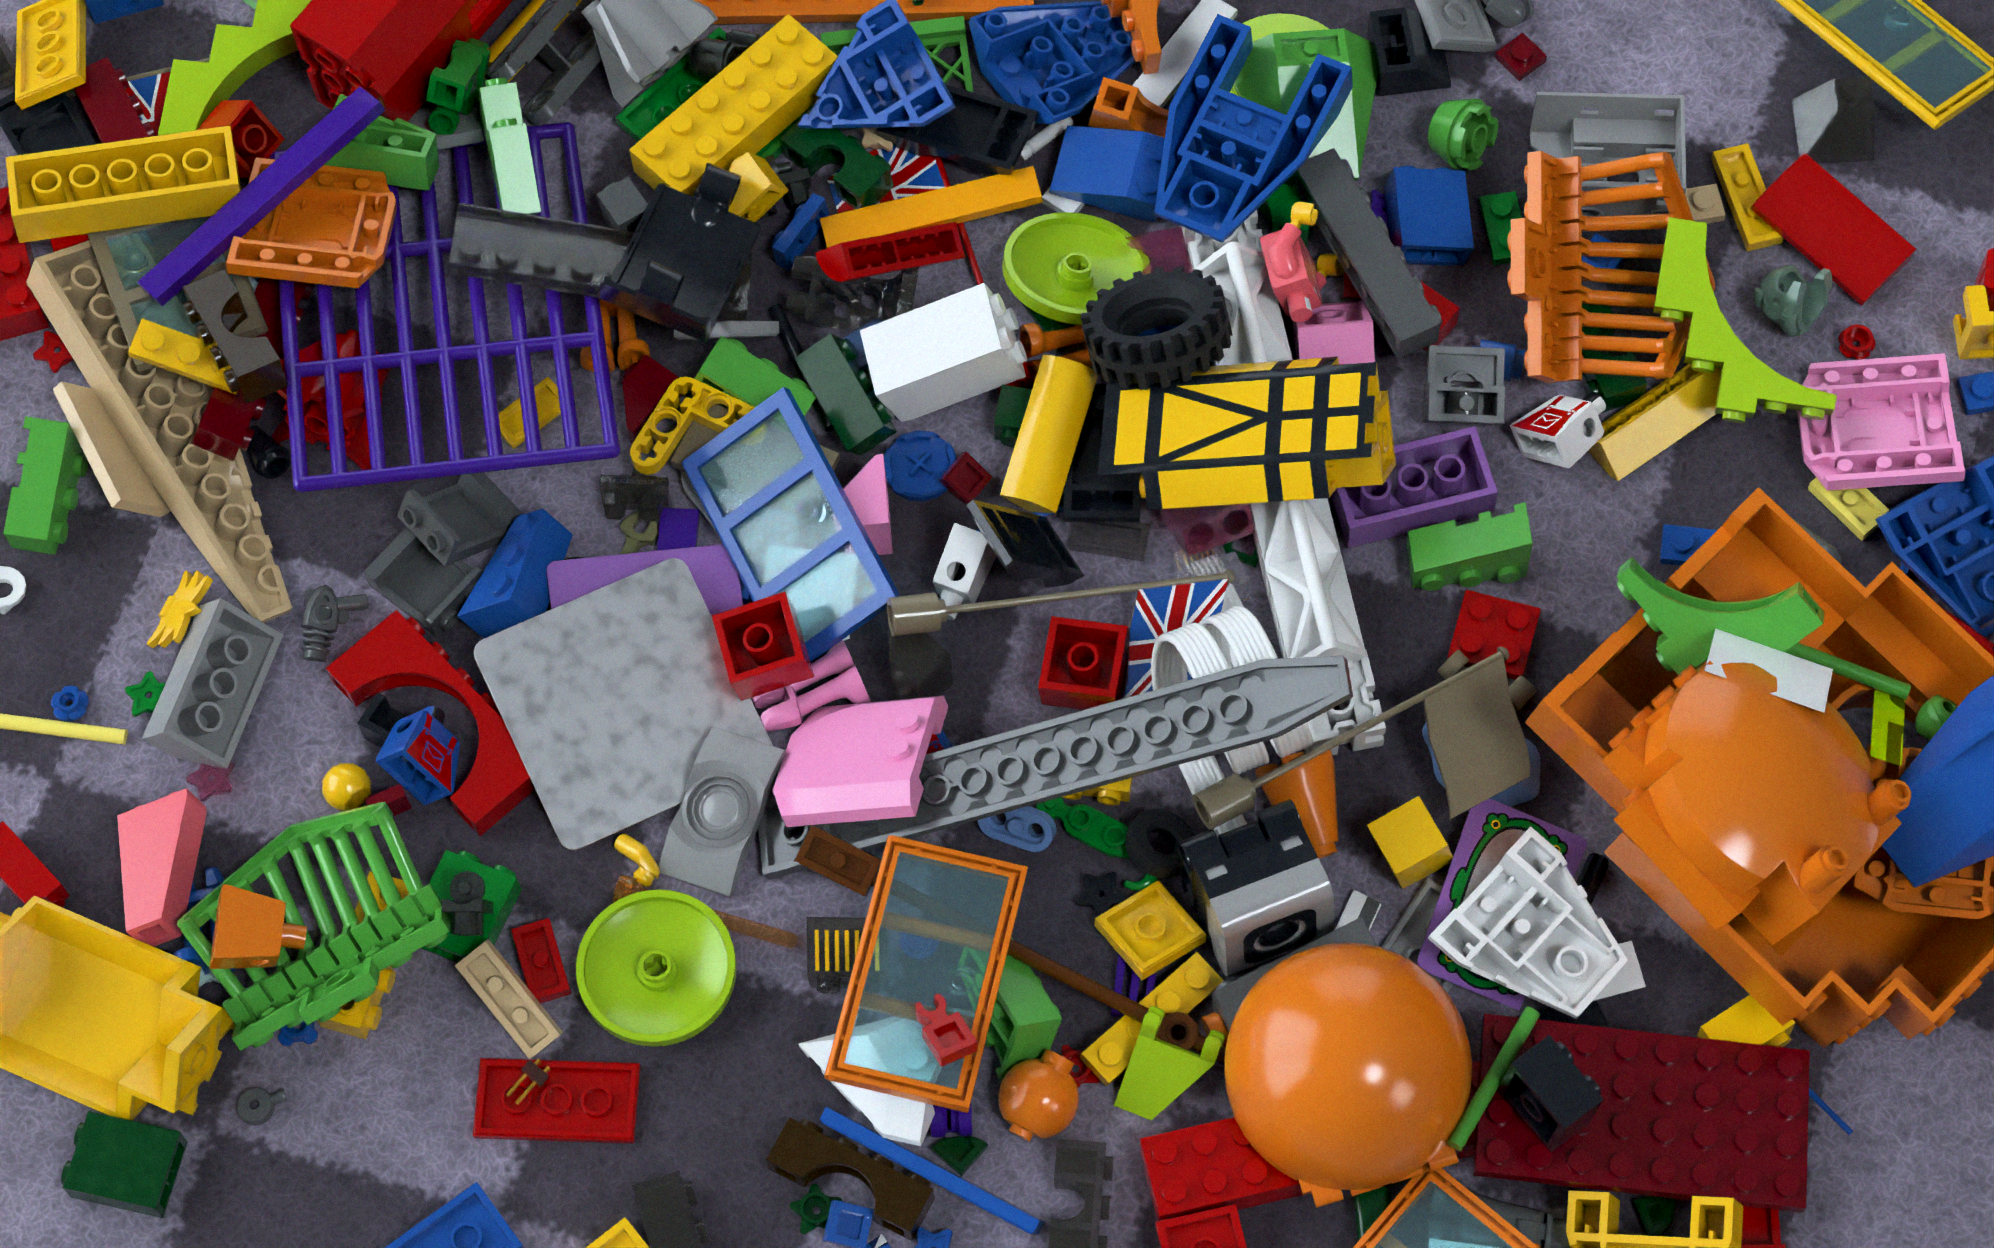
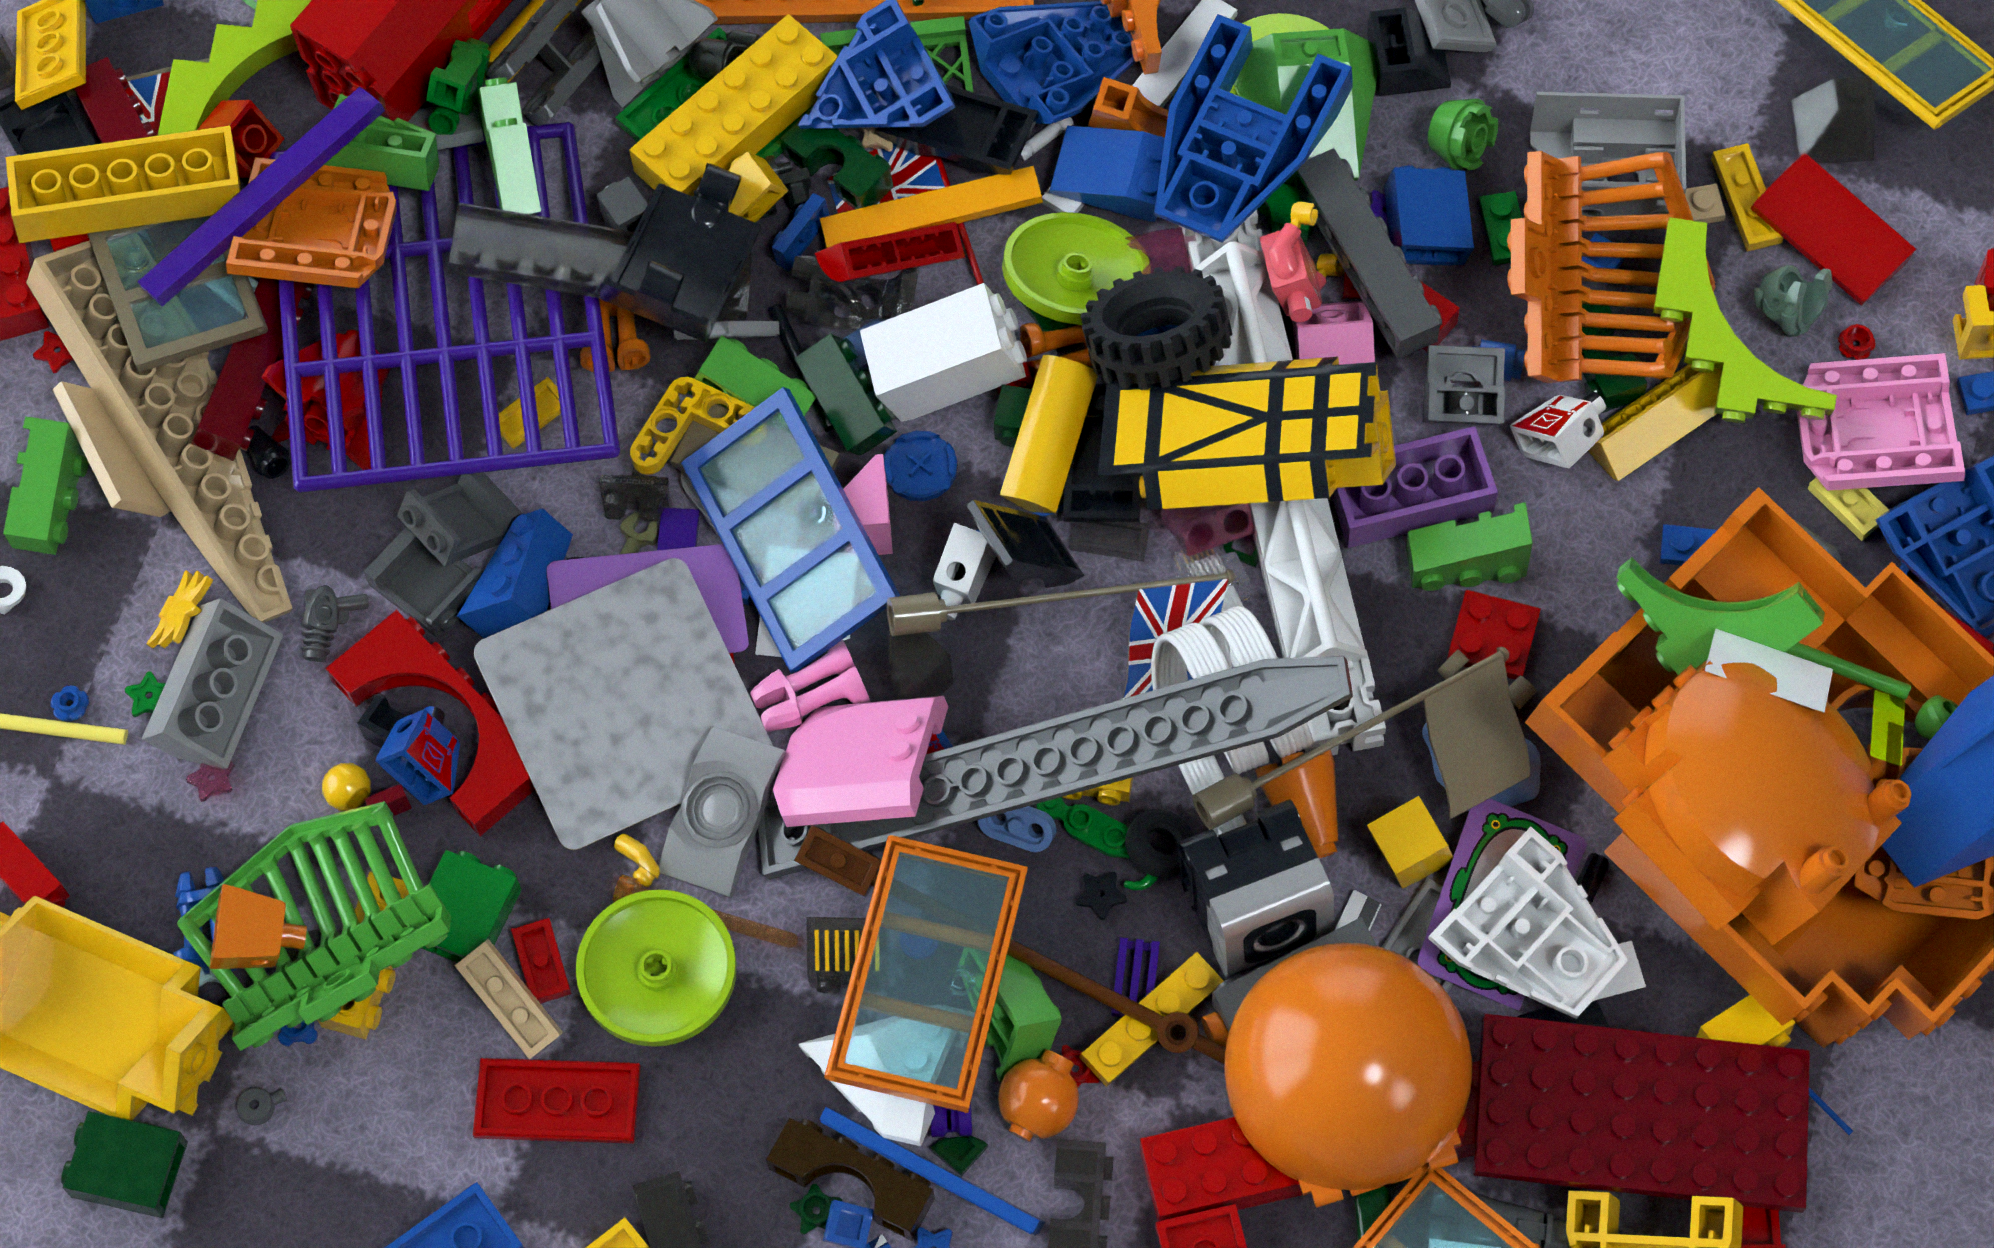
coral slope [117,788,207,947] -> none
yellow plate [128,318,238,395] -> none
dark brown arch [182,269,288,404] -> none
pearl dark grey hips [442,871,493,936] -> none
piece [506,1058,551,1104] -> none
dark red slope [622,355,683,444] -> none
red brick [712,591,815,701] -> none
red plate [915,993,978,1067] -> none
dark red tile [939,451,993,505] -> none
red brick [1038,616,1129,710] -> none
yellow tile [1094,880,1206,980] -> none
lime flag [1114,1006,1225,1120] -> none
bright green bar [1447,1007,1540,1151] -> none
dark red plate [1495,33,1547,81] -> none
black brick [1498,1035,1604,1153] -> none
dark green tile [1633,1196,1676,1236] -> none

